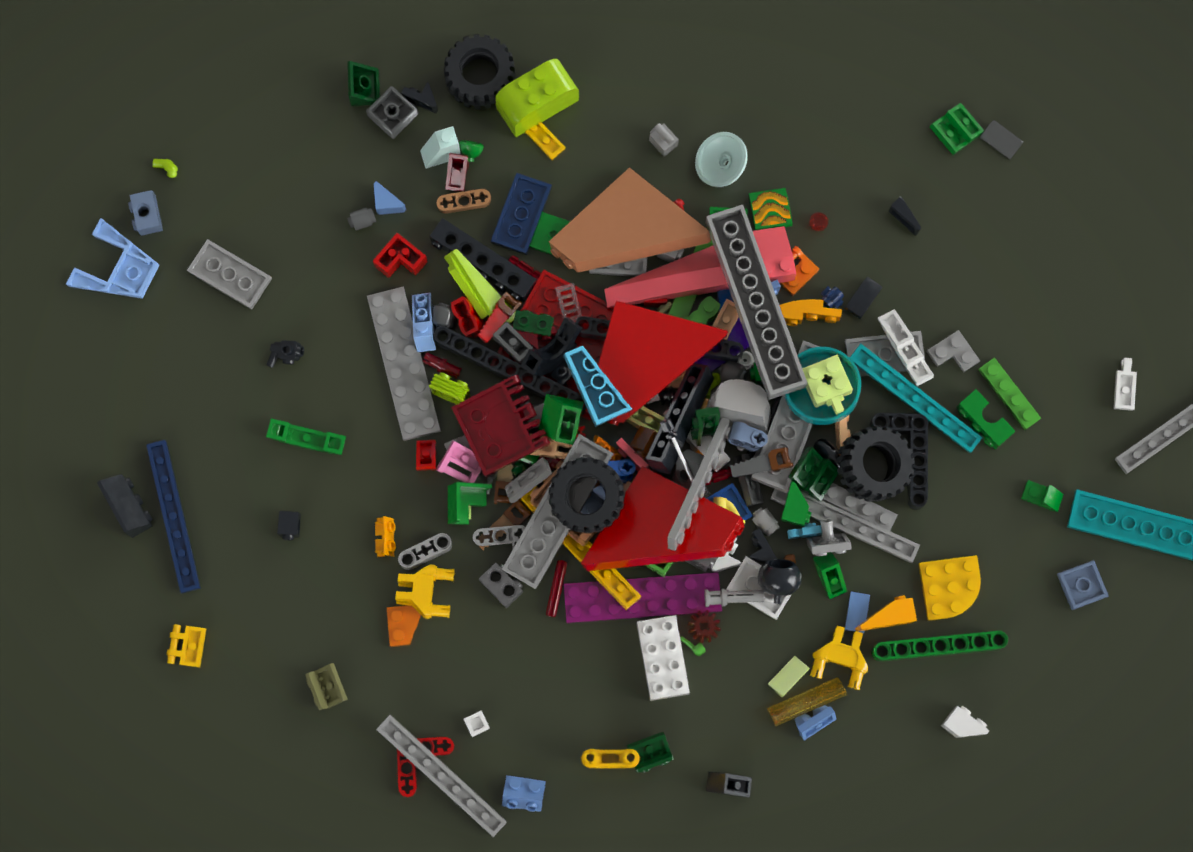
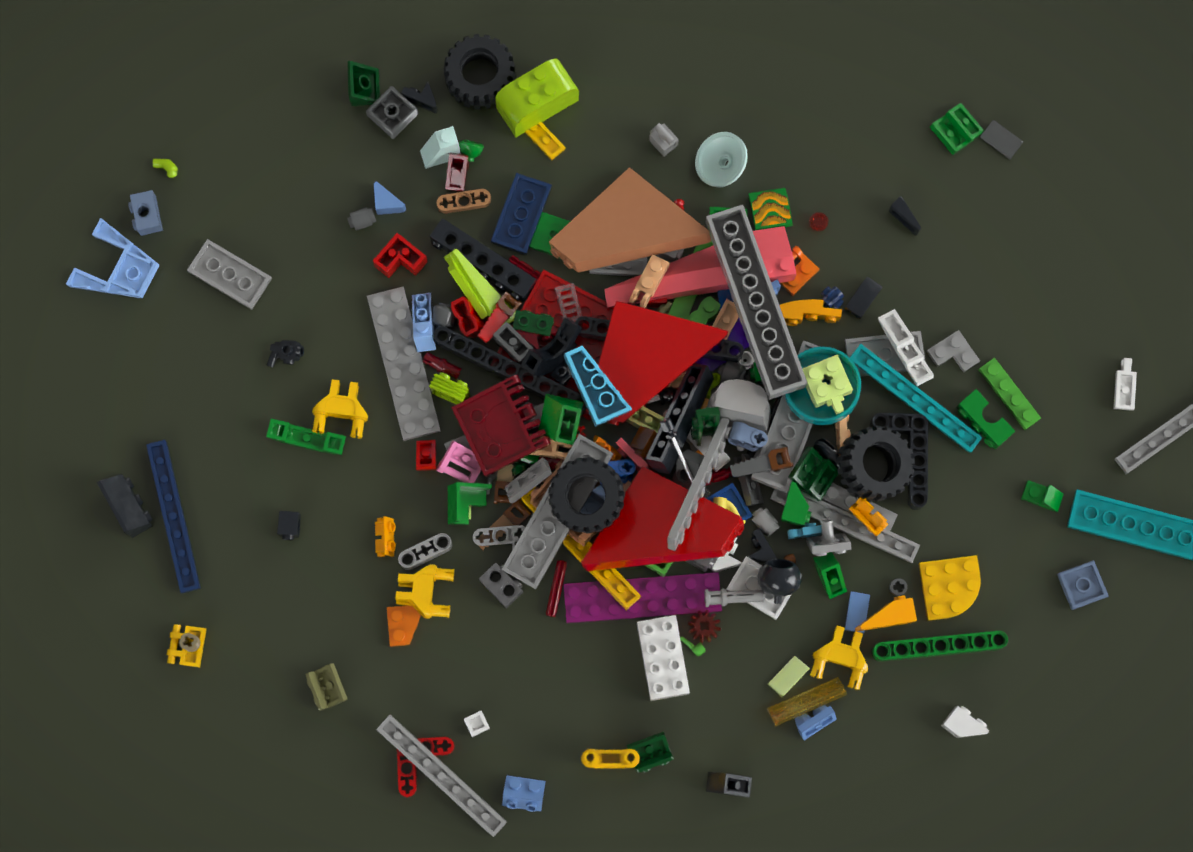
none -> dark tan bush [179,633,201,652]
none -> yellow connector [312,379,368,439]
none -> light nougat hinge [629,254,670,308]
none -> light orange hinge [849,497,889,536]
none -> dark grey bush [889,578,908,596]

